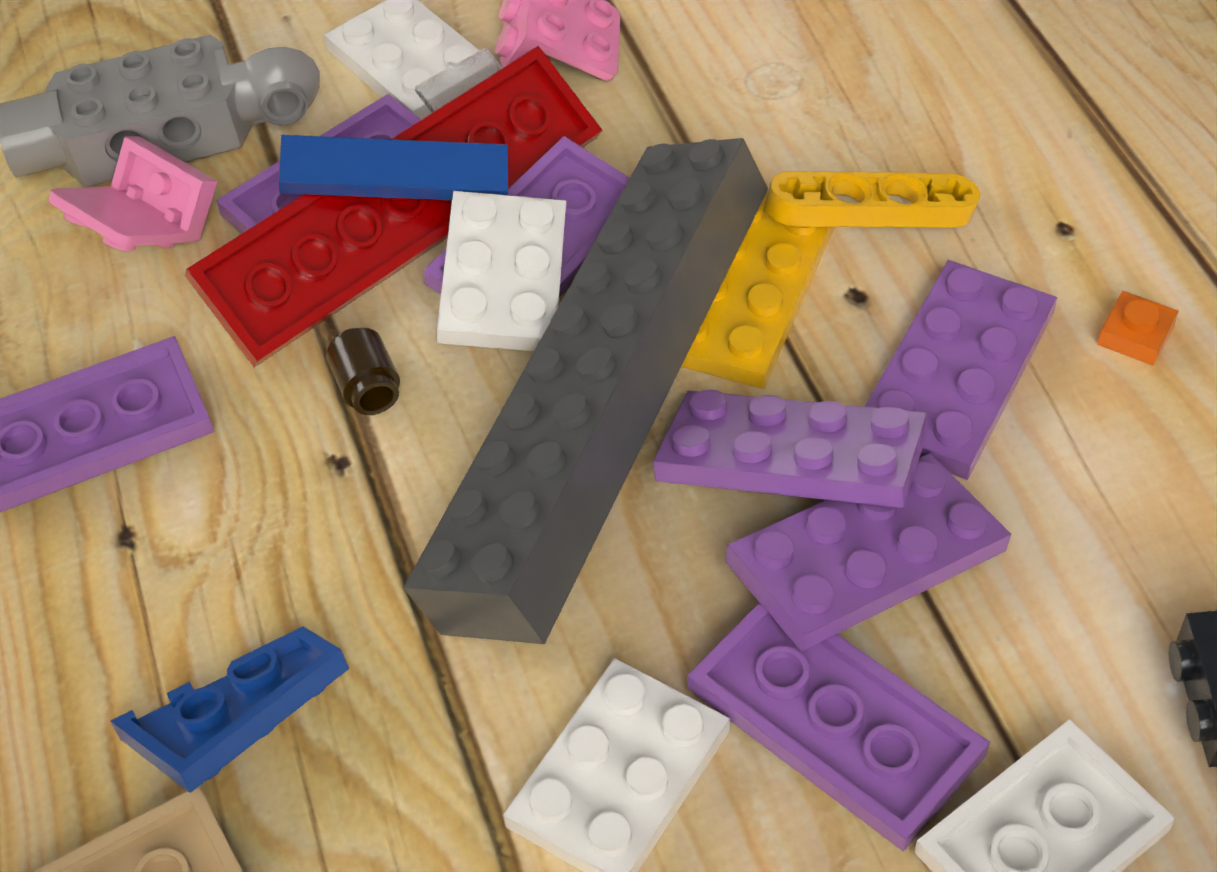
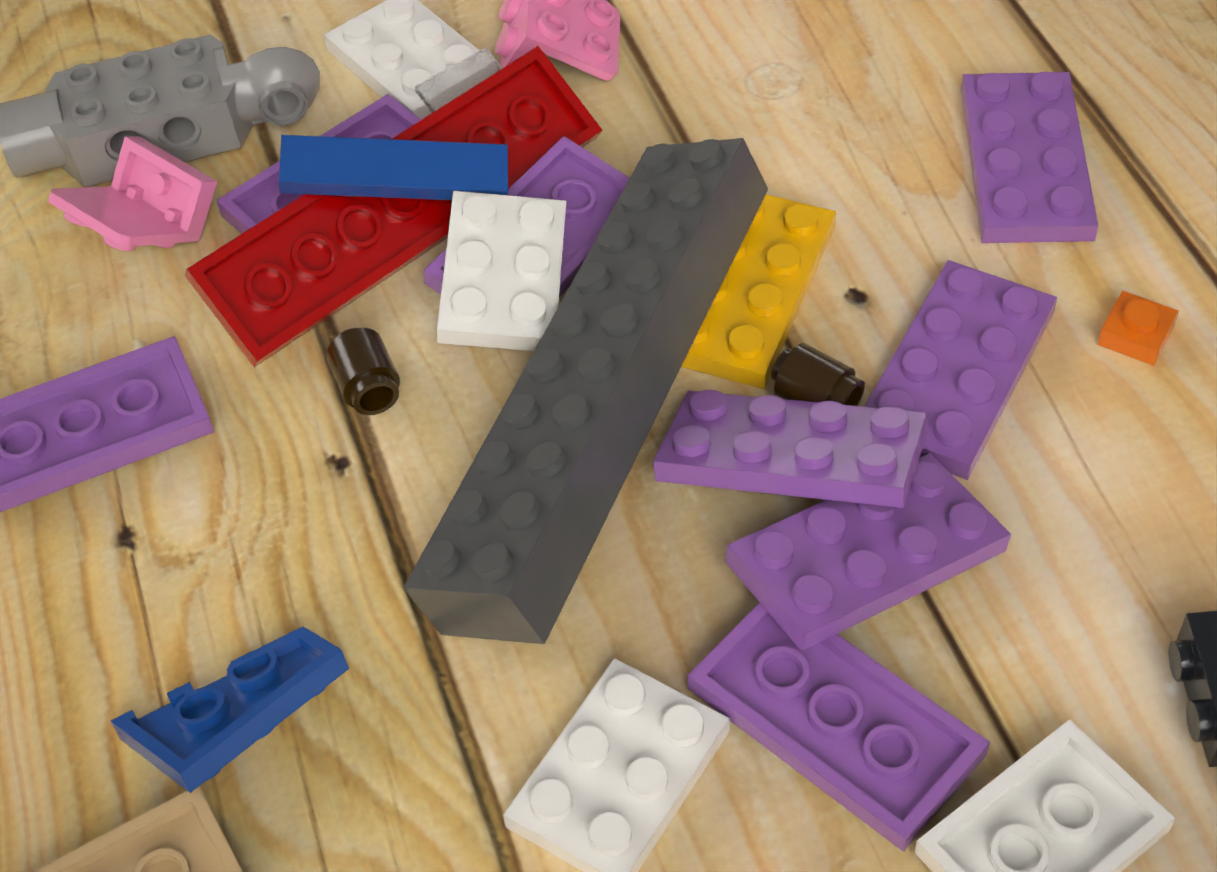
yellow beam [765,171,981,228] -> none
none -> dark brown brick [771,343,865,406]
none -> medium lavender plate [961,72,1098,243]

